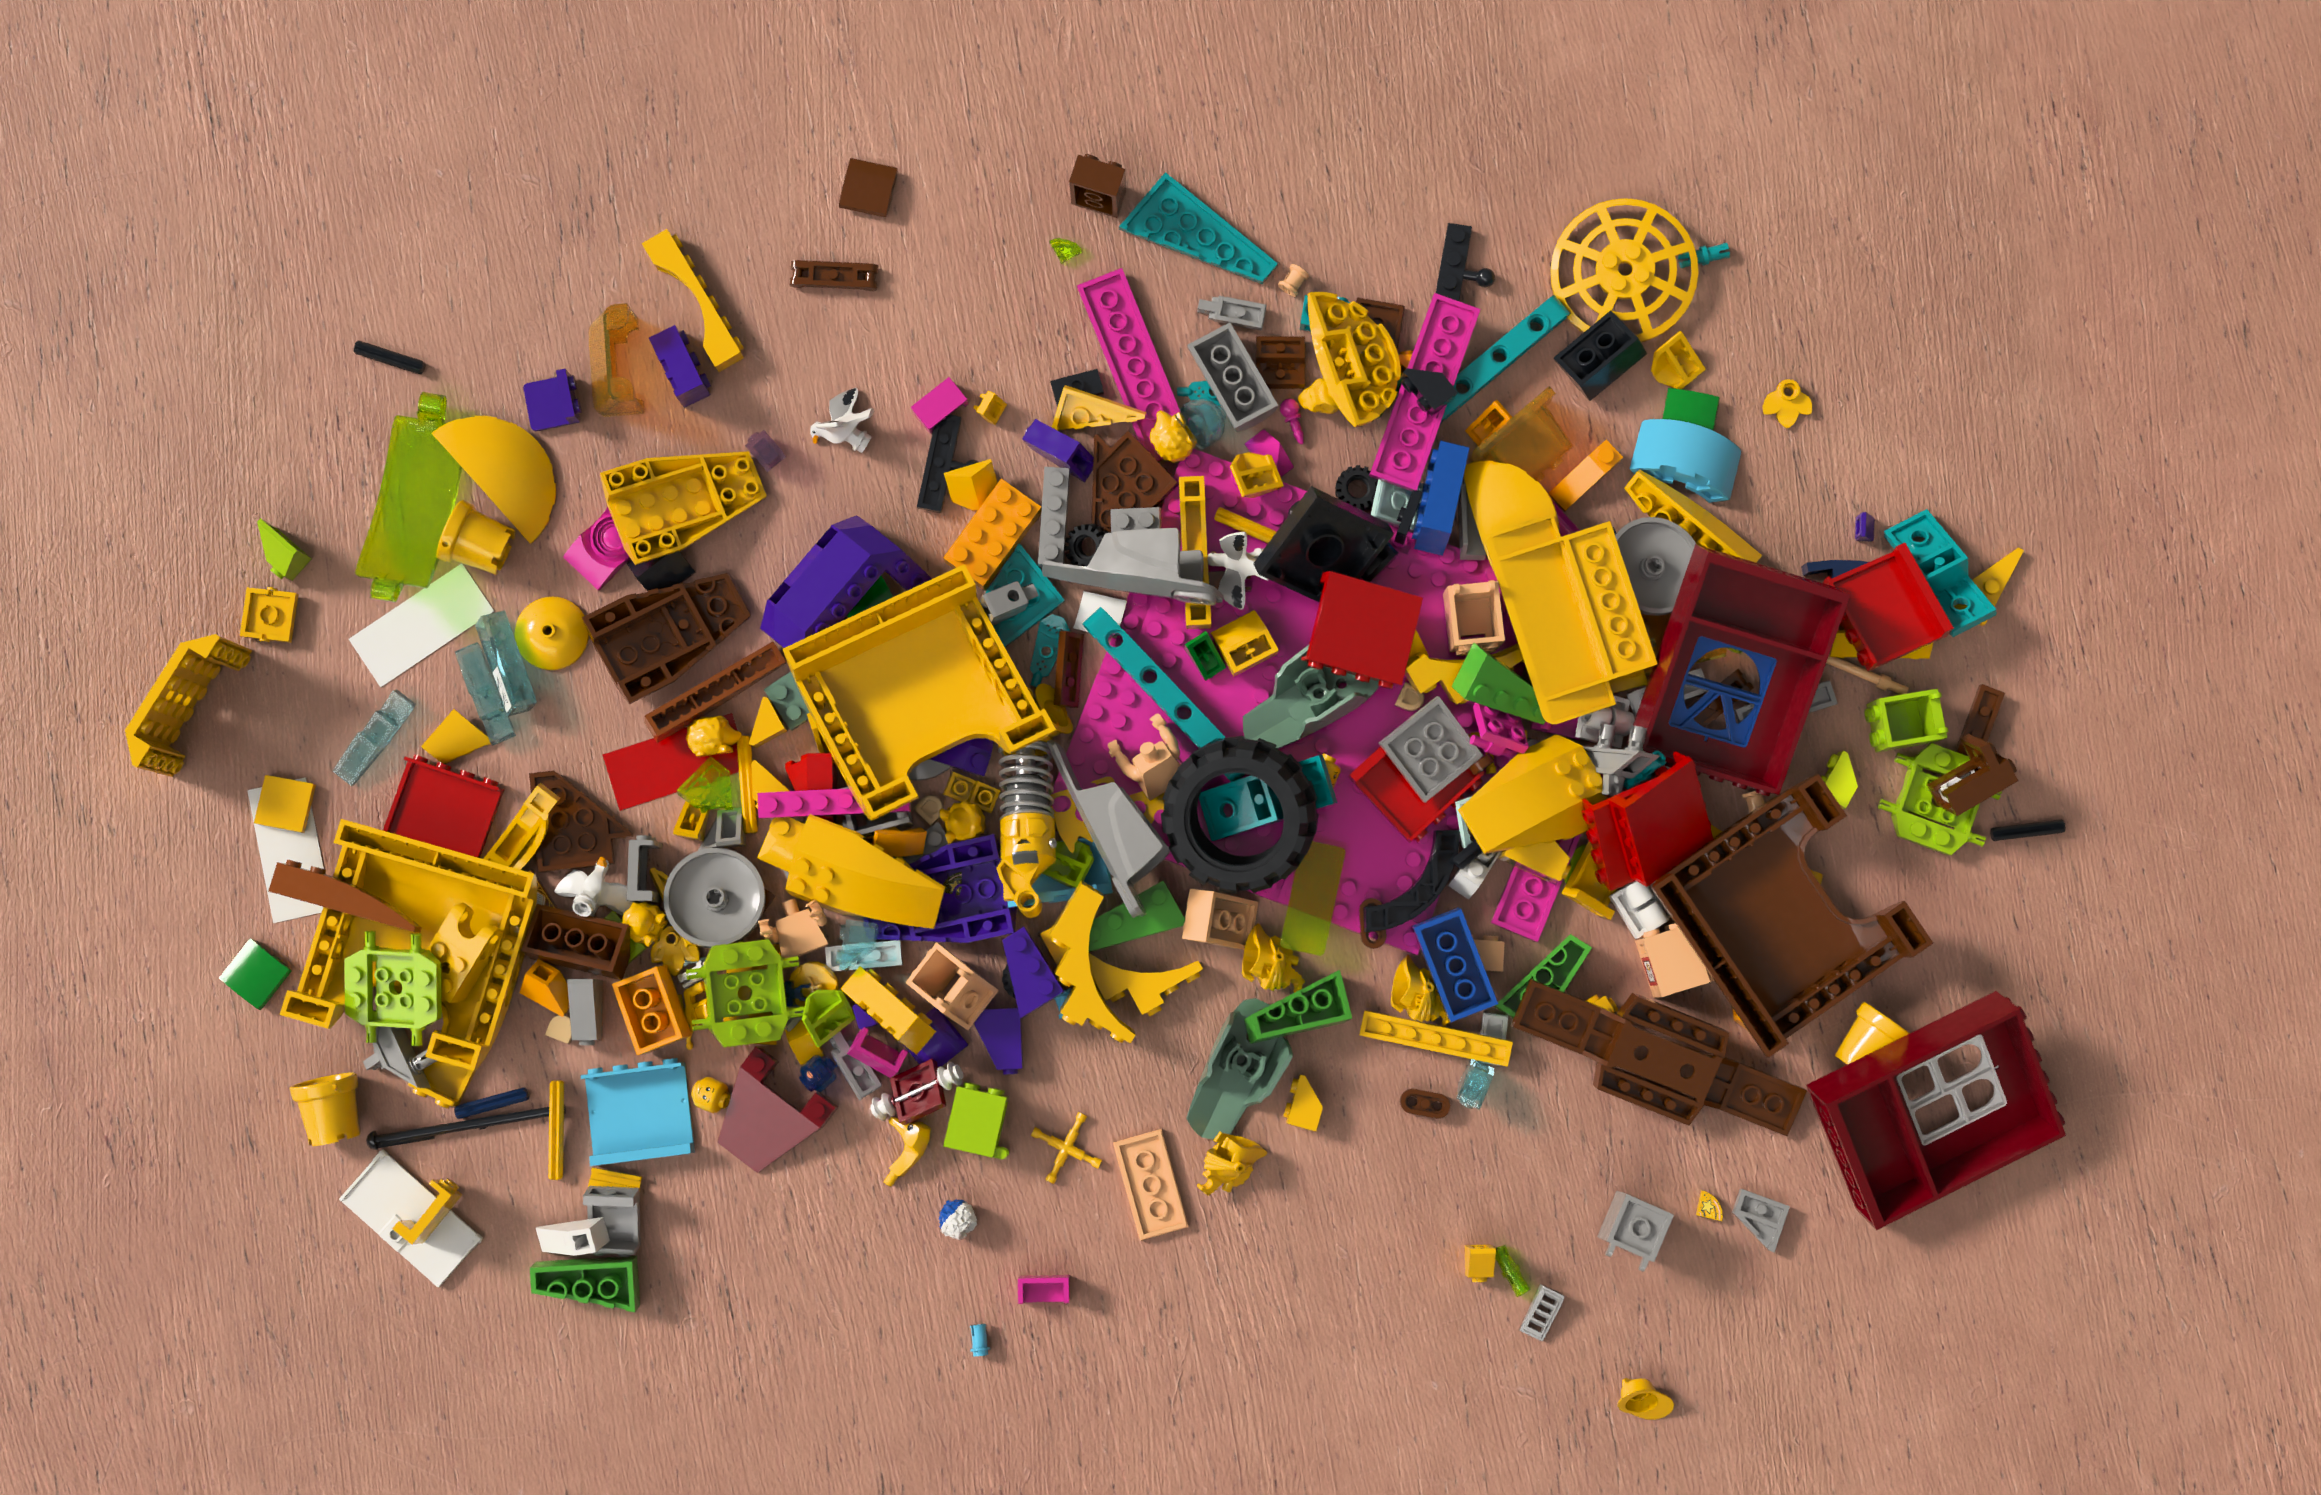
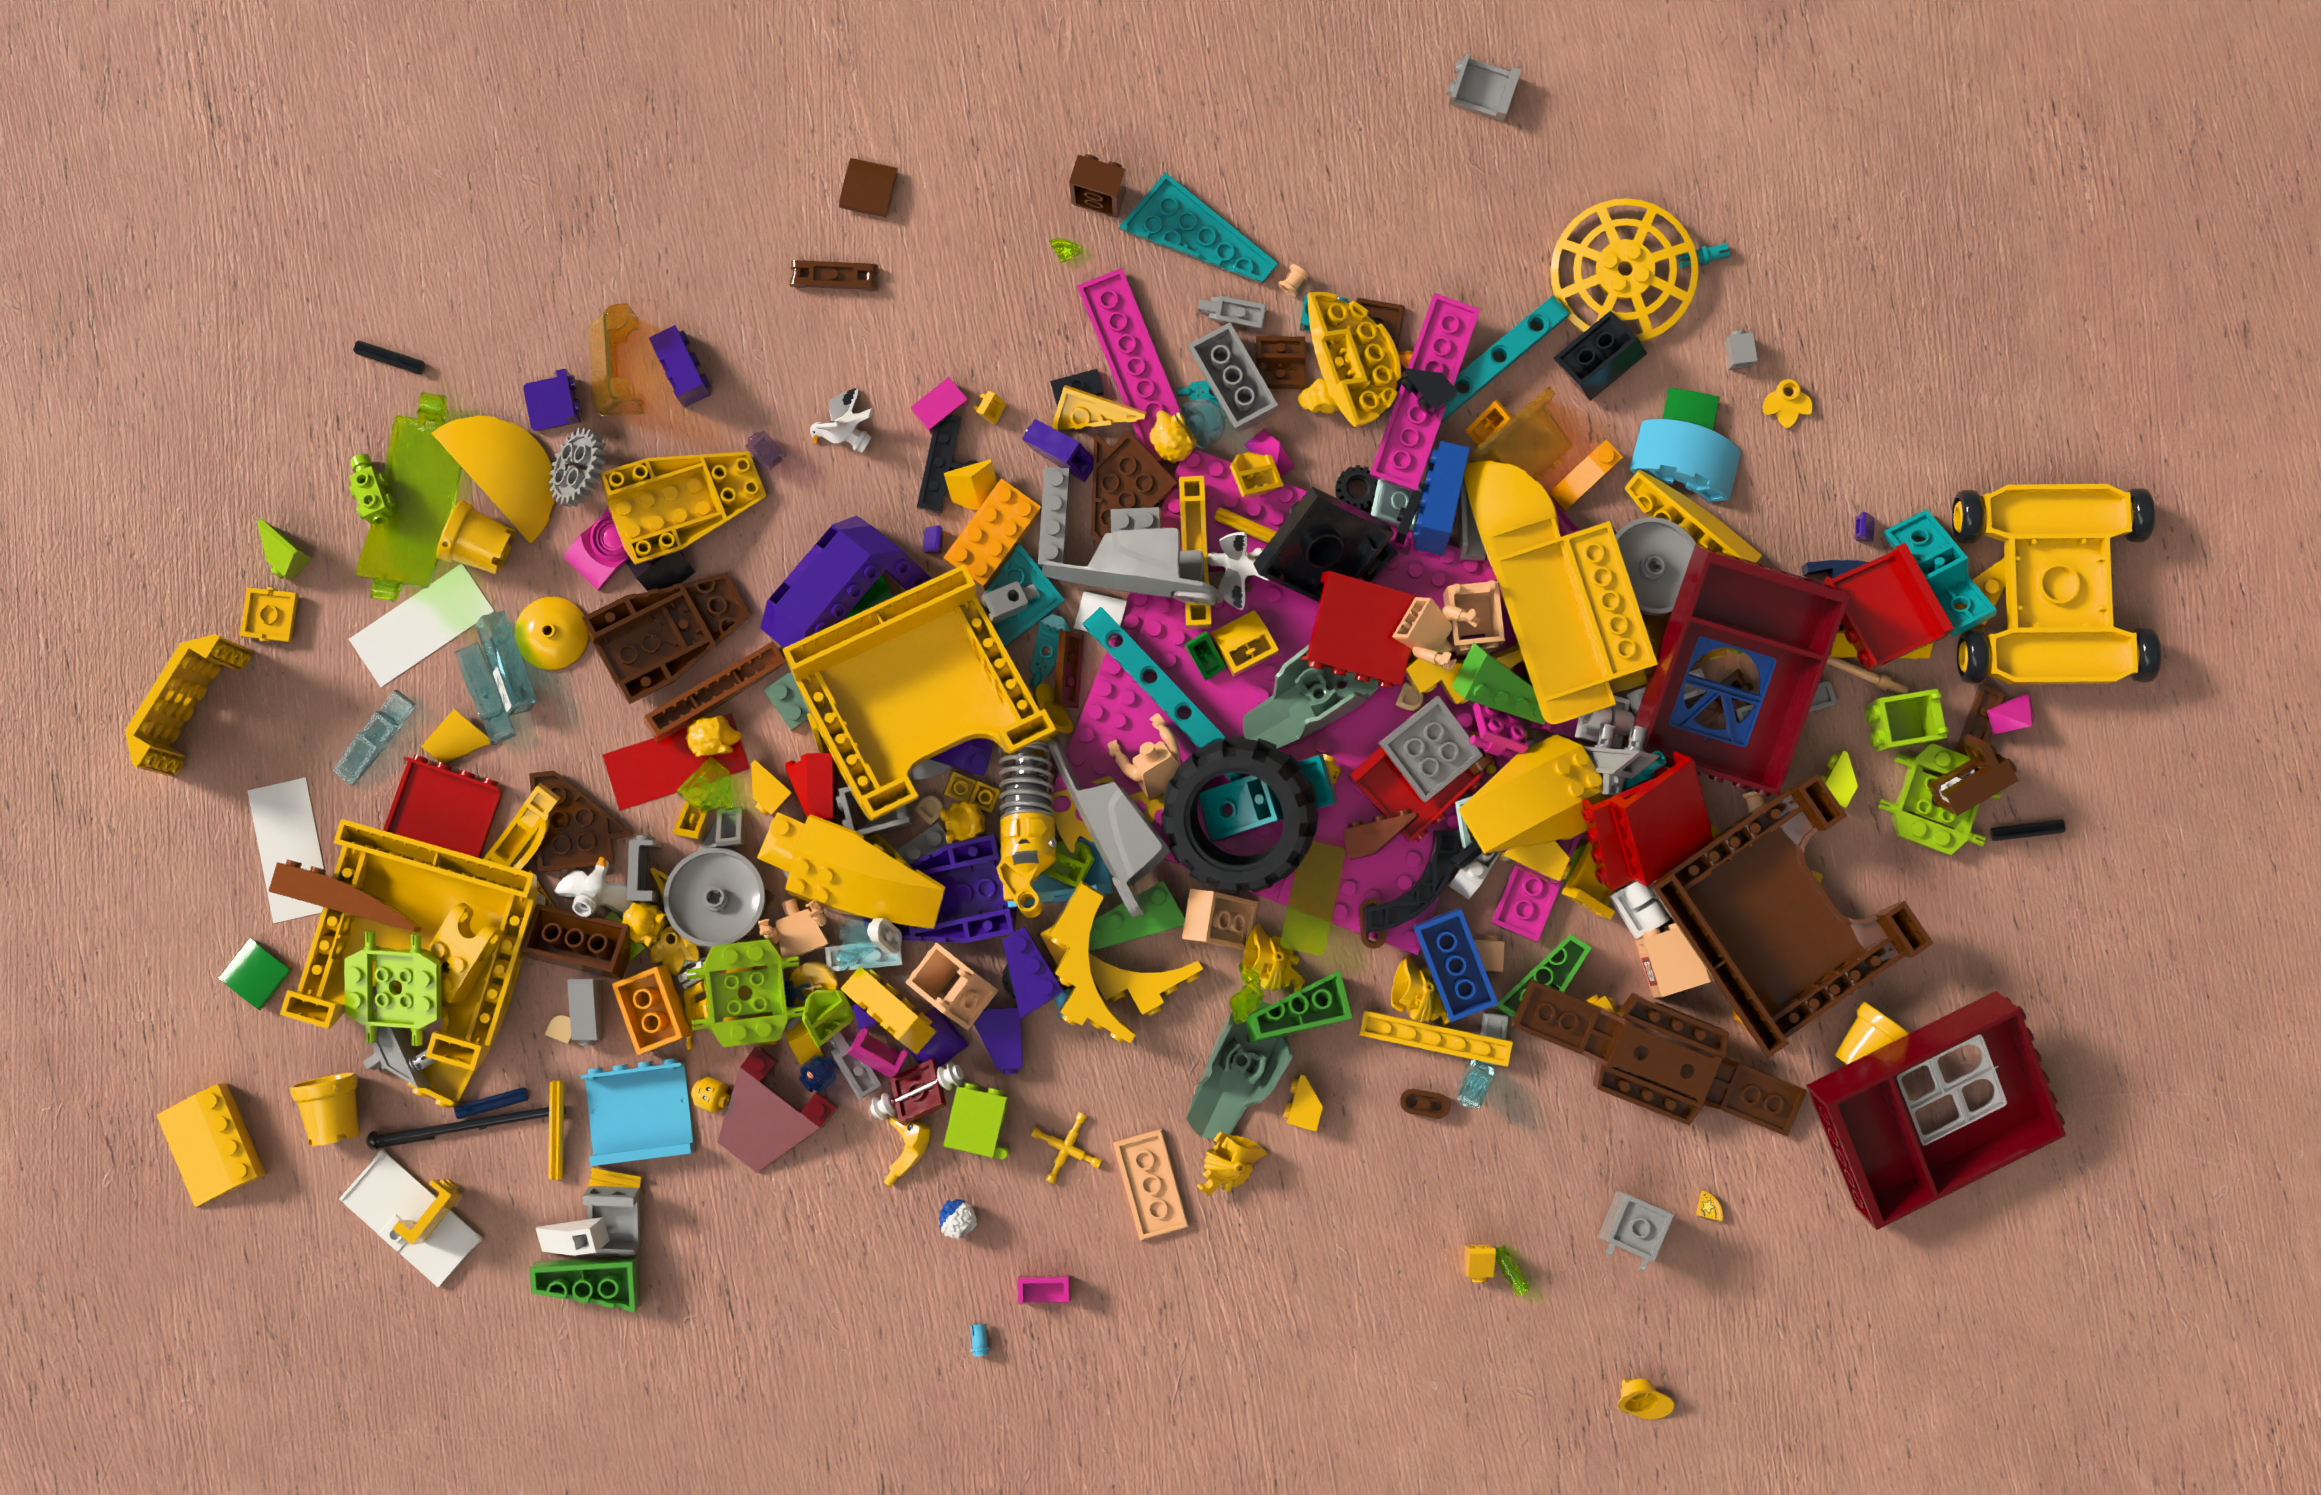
yellow tile [254,775,316,833] -> none
light orange slope [520,959,569,1017] -> none
yellow arch [642,229,744,372] -> none
yellow axle [737,735,758,834] -> none
yellow slope [749,697,787,748] -> none
dark pink plate [758,789,911,819] -> none
light orange slope [873,827,927,857] -> none
clear neon green tile [943,872,962,895] -> none
black tyre [1064,524,1109,567] -> none
dark pink bar [1280,399,1304,445] -> none
black plate [1436,223,1495,301] -> none
light grey slope [1519,1284,1565,1342] -> none
yellow slope [1651,331,1706,389] -> none
light grey wing [1732,1189,1790,1252] -> none
none -> yellow slope [157,1083,266,1207]
none -> lime brick [349,454,395,525]
none -> light grey gear [549,428,607,508]
none -> white plate [867,918,902,954]
none -> dark purple slope [923,525,944,554]
none -> clear neon green piece [1229,962,1264,1025]
none -> copper slope [1342,809,1419,860]
none -> light nougat torso [1392,597,1481,670]
none -> light grey panel [1447,53,1521,122]
none -> light grey brick [1724,330,1758,370]
none -> yellow piece [1952,484,2162,685]
none -> dark pink slope [1987,693,2035,734]

